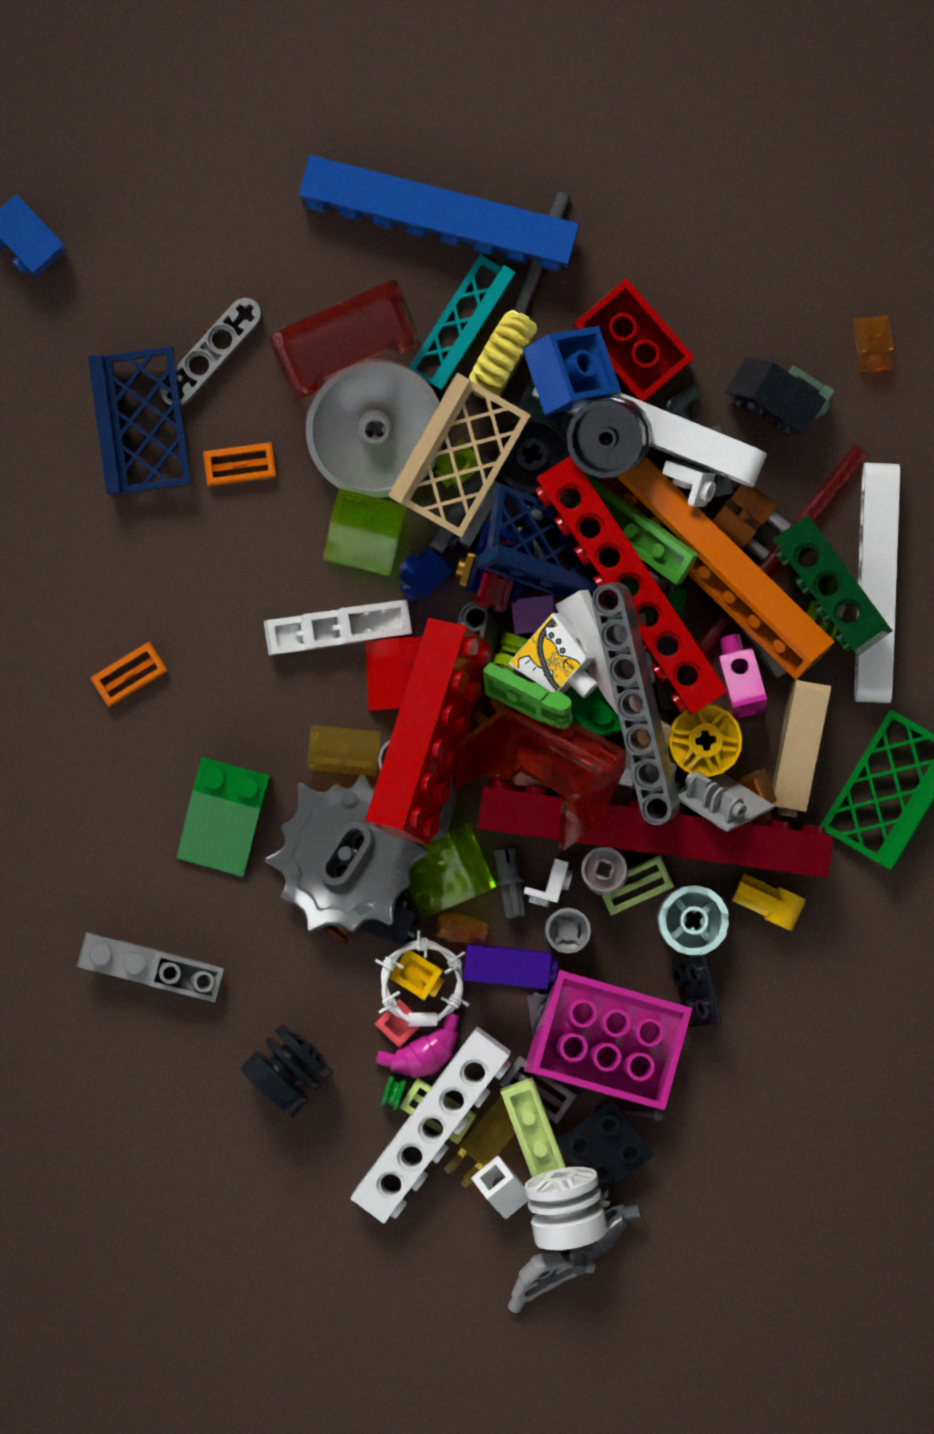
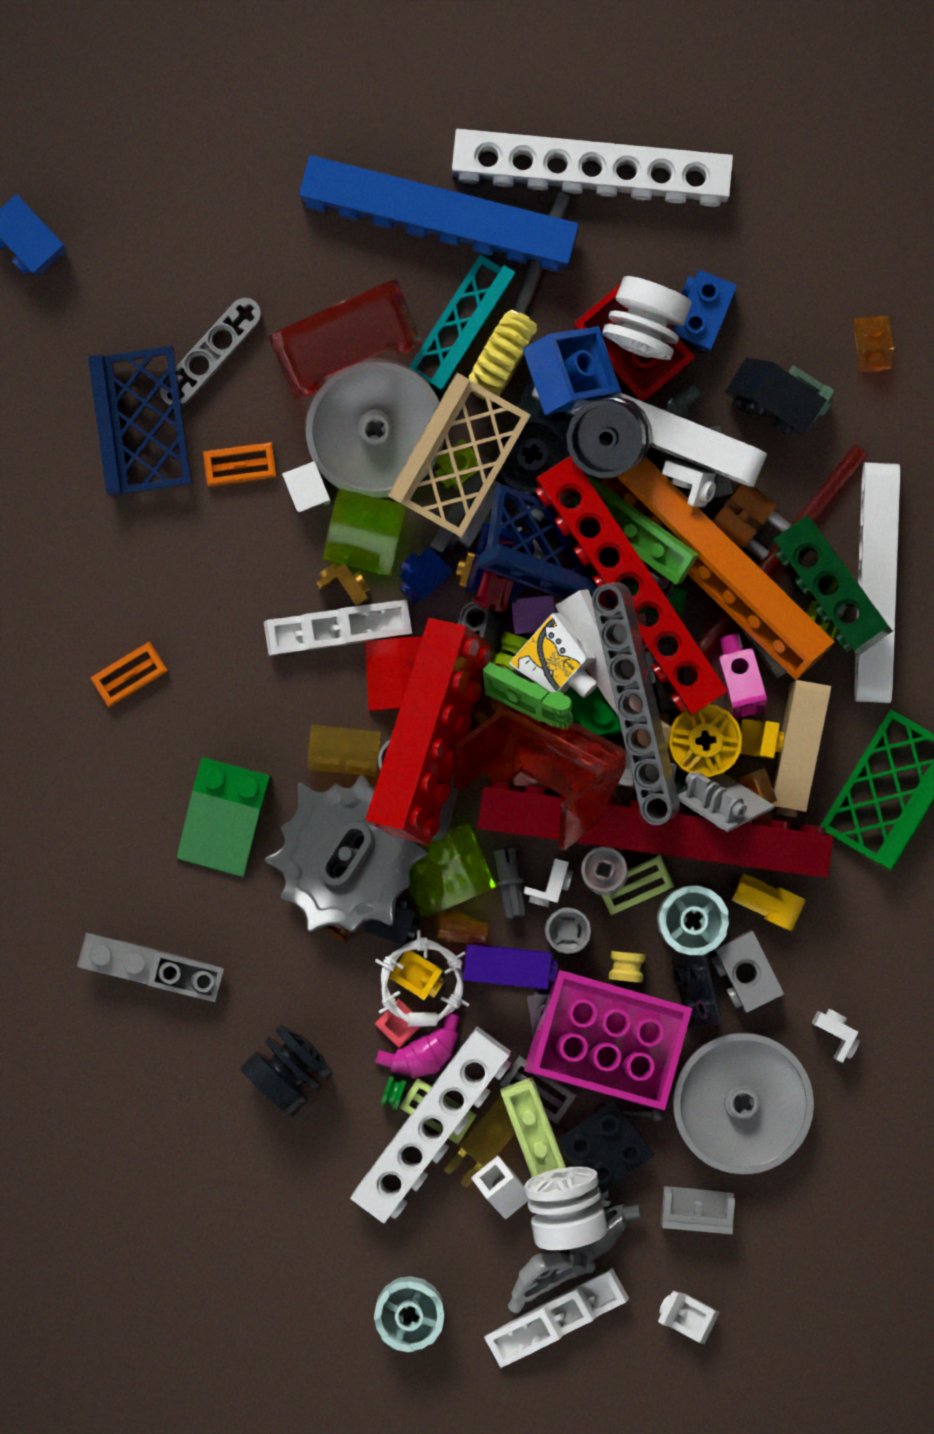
none -> white panel [282,461,331,512]
none -> pearl gold bracket [316,563,370,606]
none -> light aqua brick [374,1276,445,1352]
none -> white brick [452,129,733,207]
none -> white slope [484,1268,629,1368]
none -> white wheel [602,276,692,360]
none -> light yellow wheel [609,951,646,982]
none -> white bracket [658,1291,720,1344]
none -> light grey hinge [661,1186,735,1234]
none -> blue brick [668,270,737,354]
none -> light grey dish [673,1033,814,1174]
none -> light grey brick [711,930,784,1013]
none -> yellow bracket [740,719,784,759]
none -> white bracket [812,1009,860,1063]

